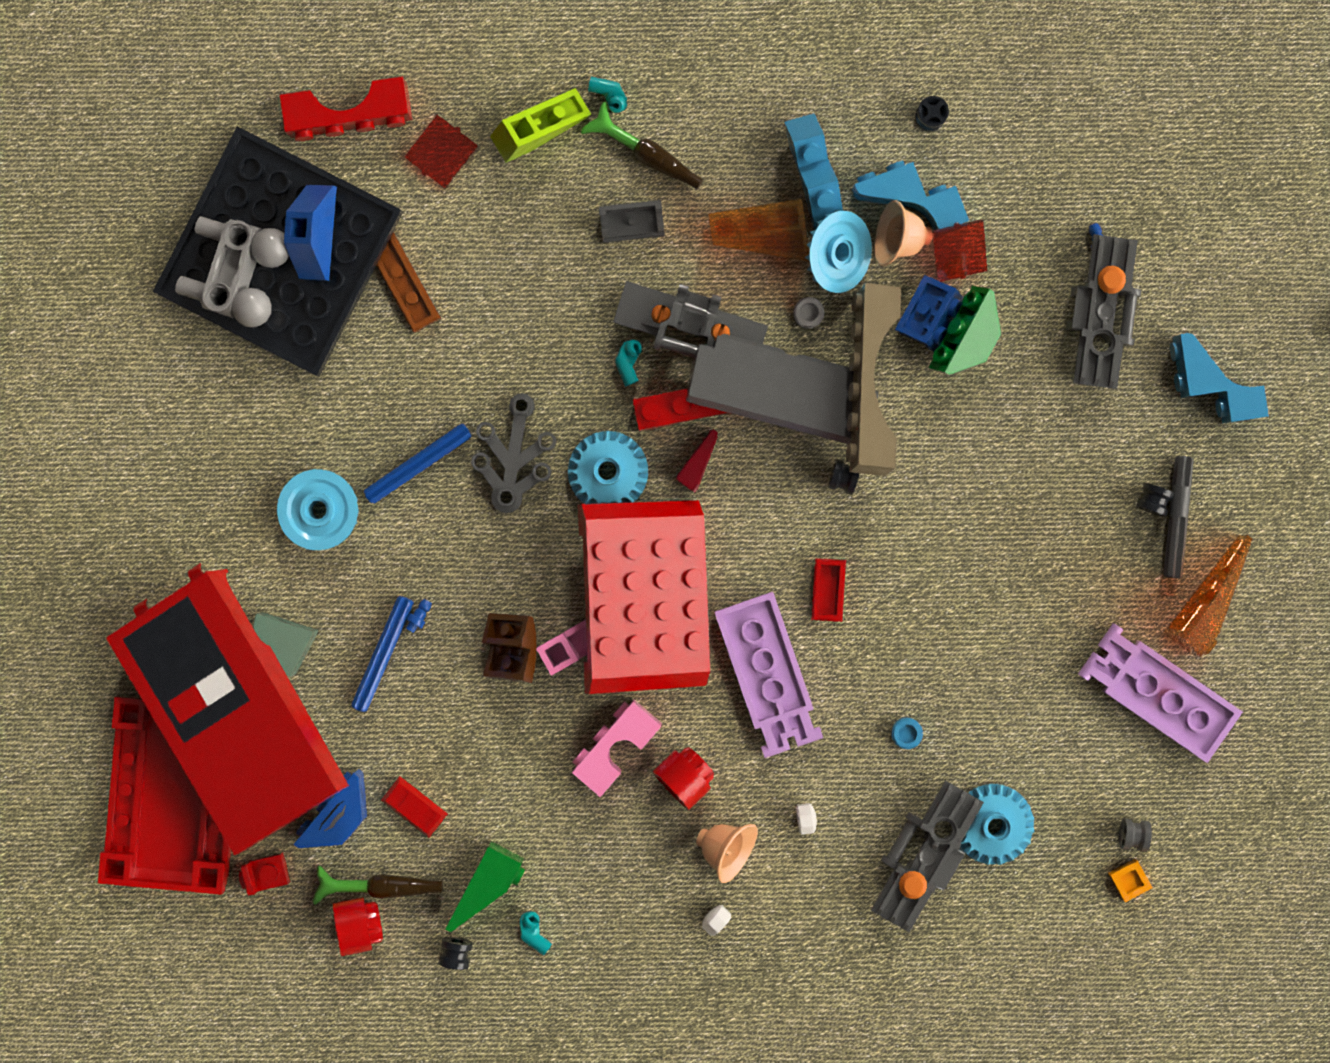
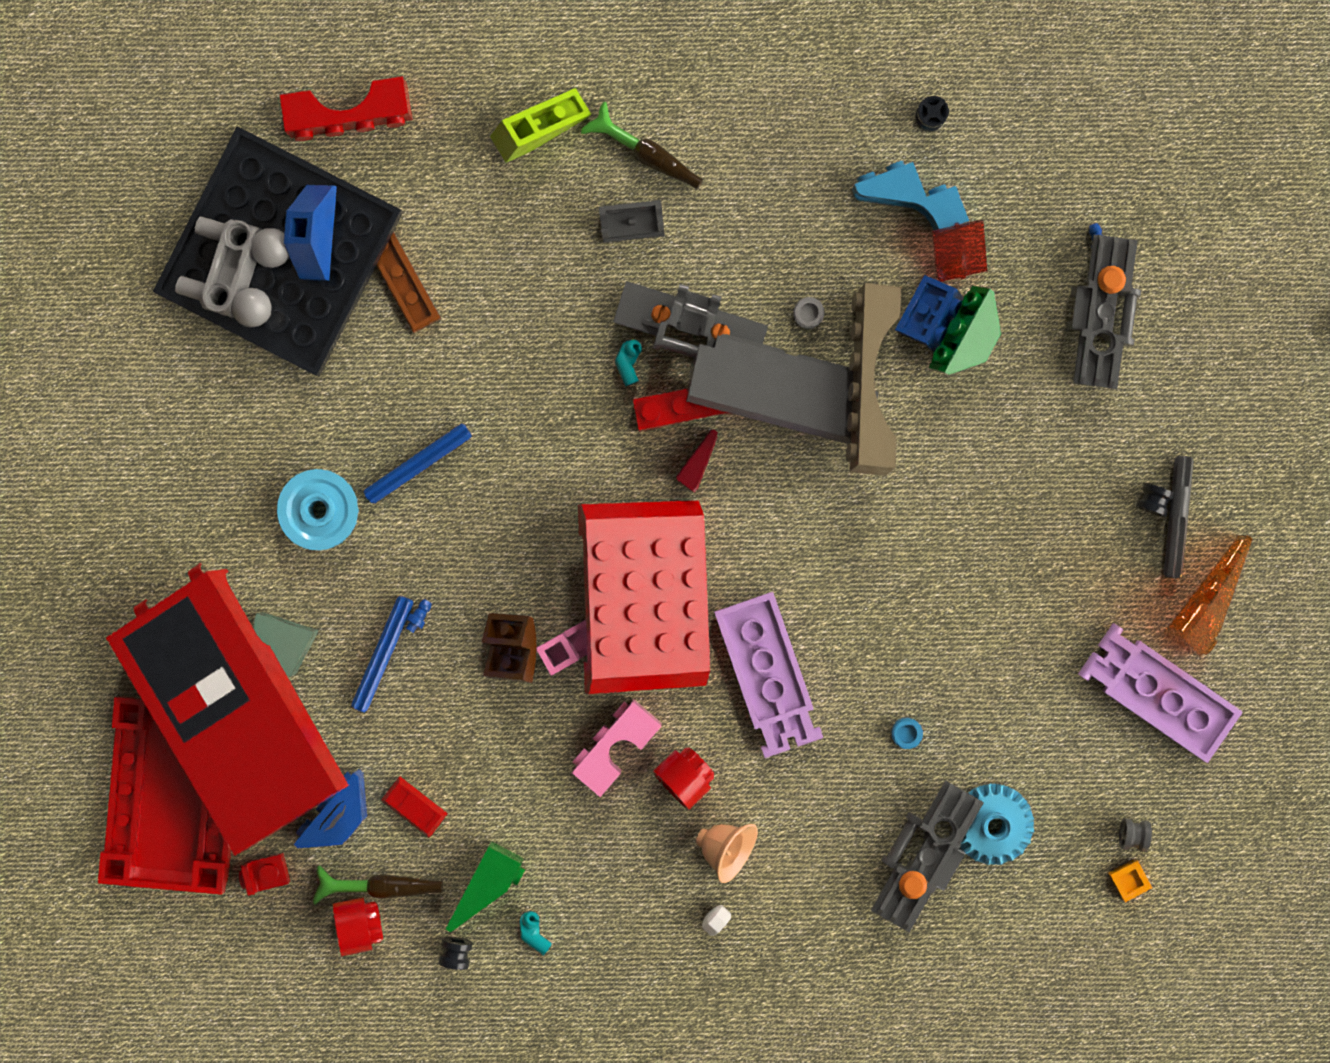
clear red piece [405,114,478,189] -> none
dark grey plant [471,394,557,513] -> none
medium azure gear [568,431,648,504] -> none
teal arm [588,76,627,113] -> none
clear orange wedge [707,199,810,262] -> none
dark azure arch [784,113,843,230] -> none
white tile [796,803,817,835] -> none
medium azure gear [805,211,872,293] -> none
red tile [811,558,846,622] -> none
black wheel [828,459,860,495] -> none
light nougat hat [874,200,932,266] -> none
dark azure arch [1170,333,1269,424] -> none

